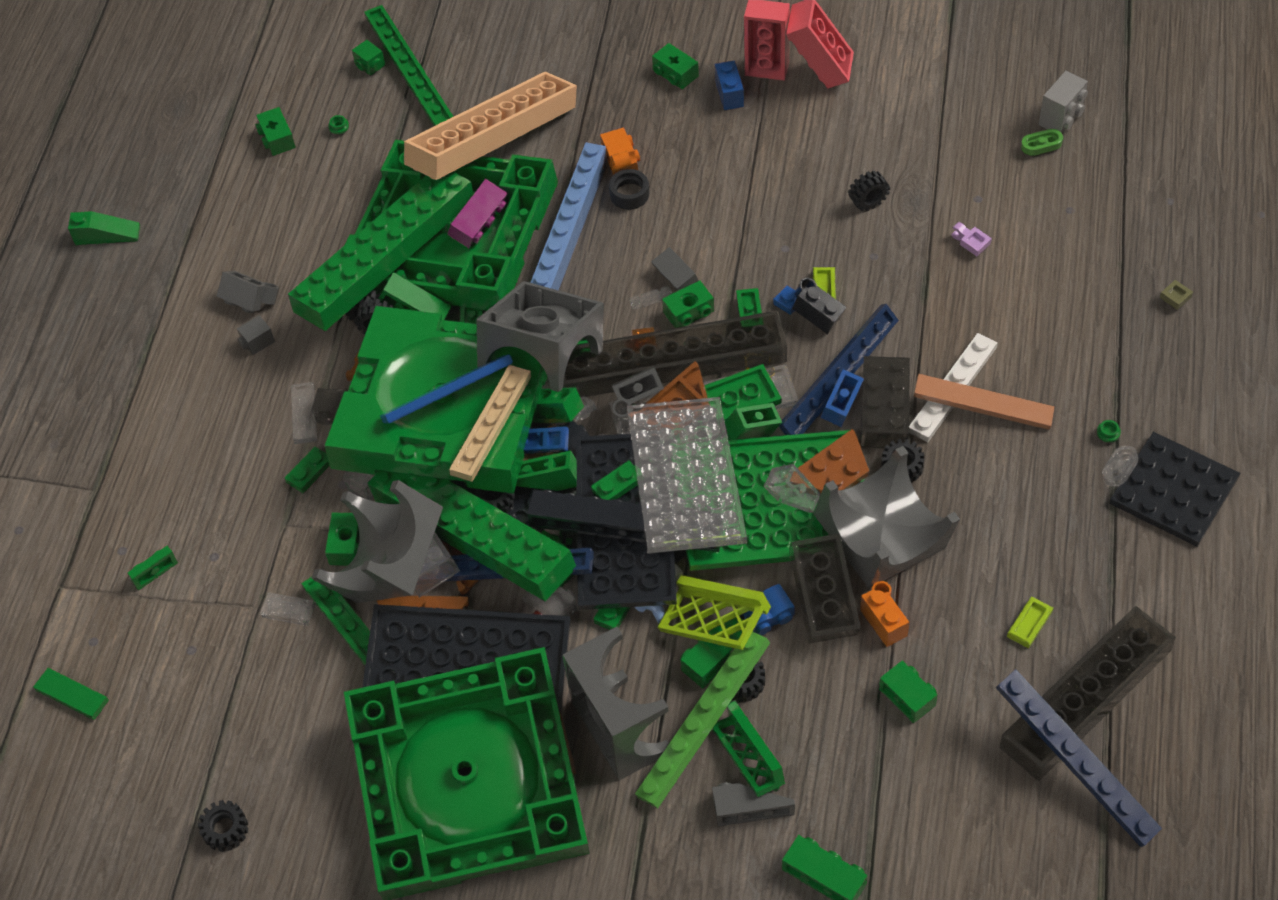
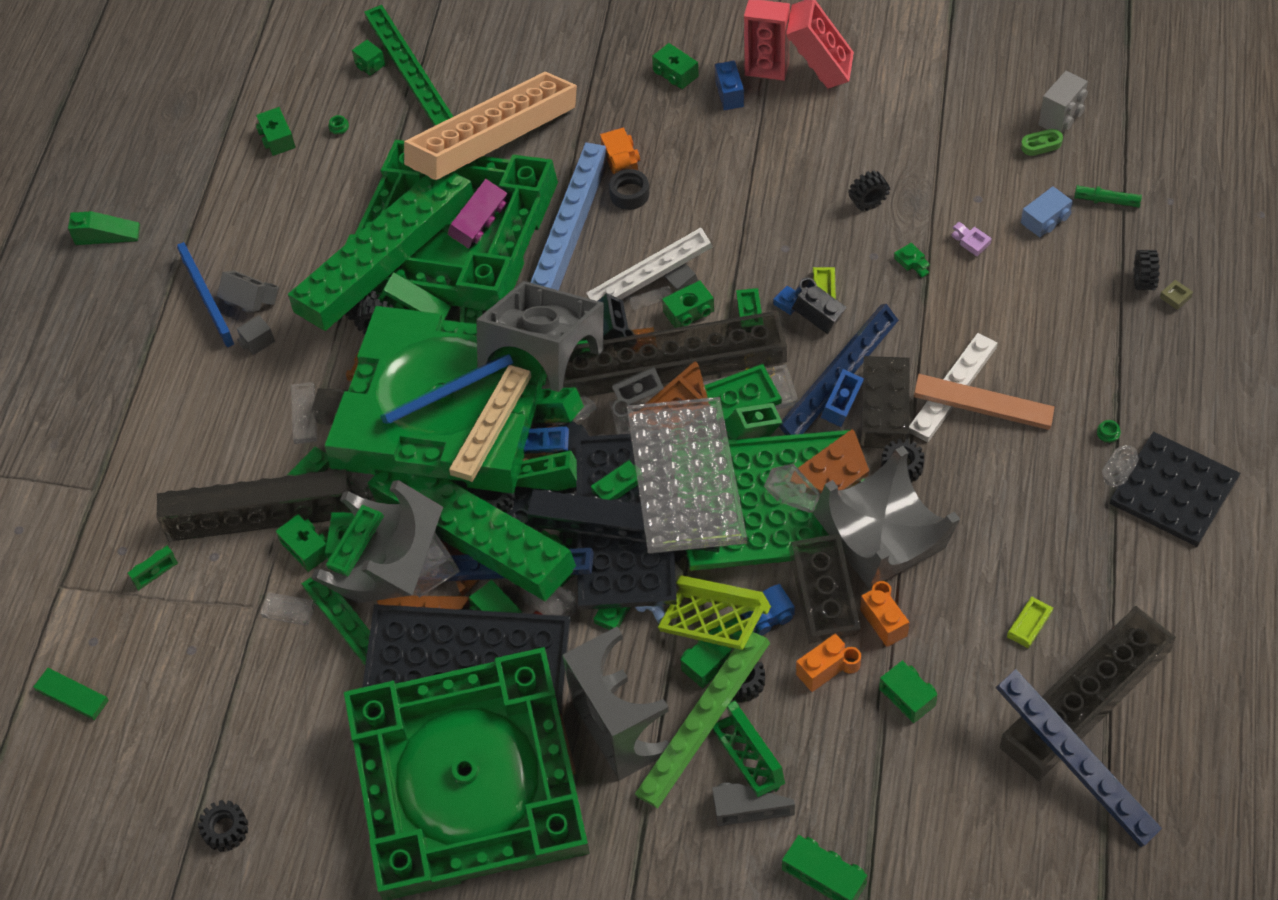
none -> clear smoke brick [156,469,353,542]
none -> blue tile [177,242,235,348]
none -> green brick [276,515,327,572]
none -> green tile [326,505,384,577]
none -> green slope [469,580,522,613]
none -> white plate [587,228,713,301]
none -> black hinge [598,293,636,352]
none -> orange hinge [796,633,861,692]
none -> green plate [894,243,930,278]
none -> medium blue brick [1021,187,1072,237]
none -> green pin [1074,185,1142,208]
none -> black tyre [1133,250,1160,290]

